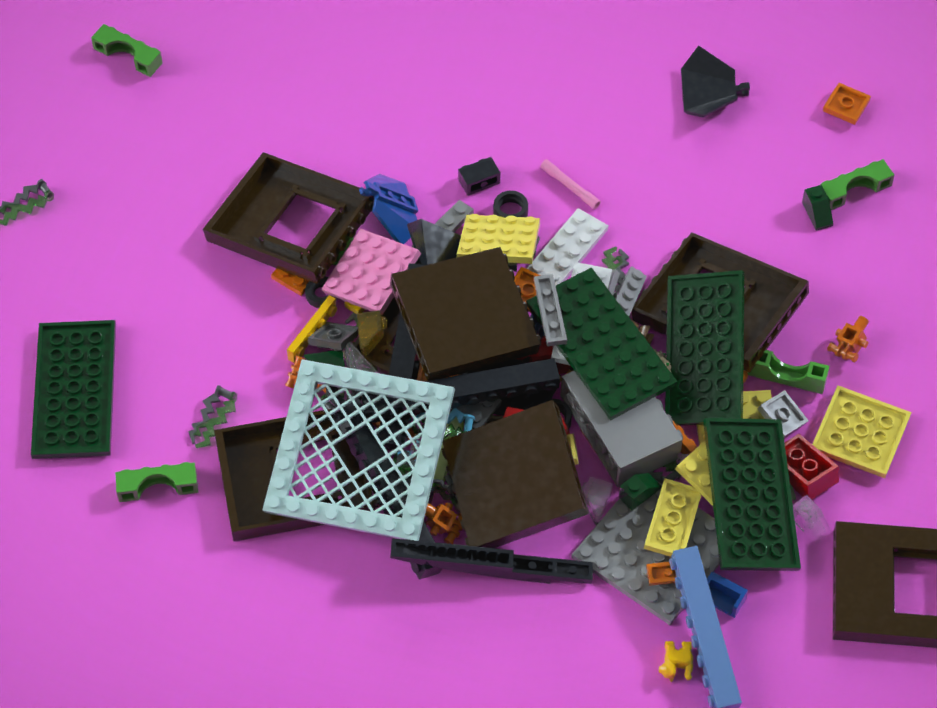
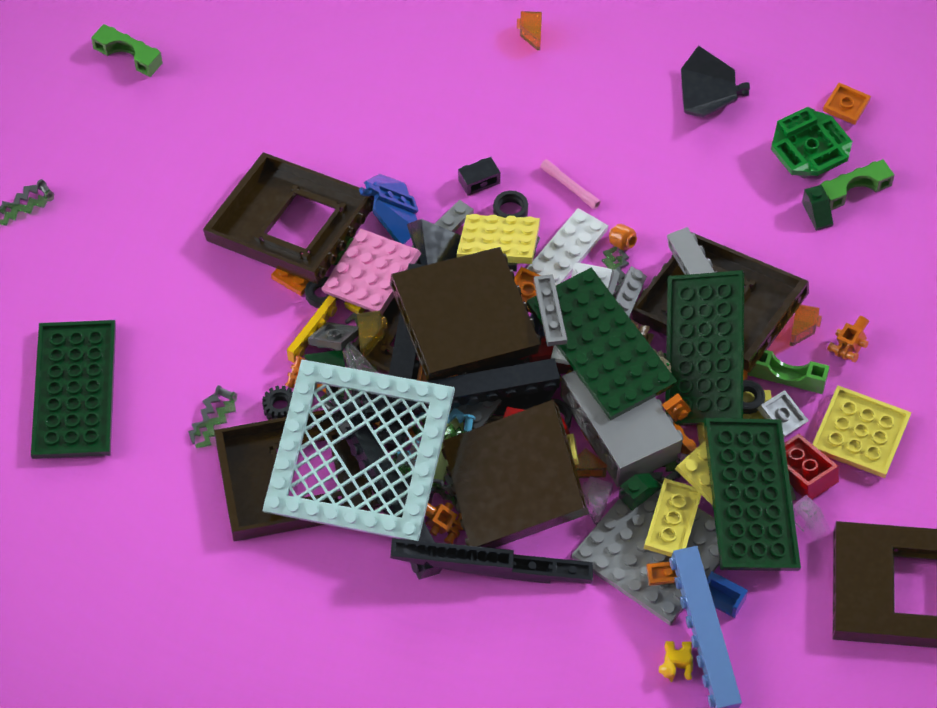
bright green arch [115,462,198,502] -> none
none -> black tyre [262,386,293,420]
none -> slope [517,11,542,50]
none -> slope [575,448,607,478]
none -> orange head [609,224,637,251]
none -> orange plate [662,394,691,422]
none -> light grey brick [667,227,717,275]
none -> black tyre [743,380,765,414]
none -> green piece [771,107,853,178]
none -> slope [790,305,822,346]

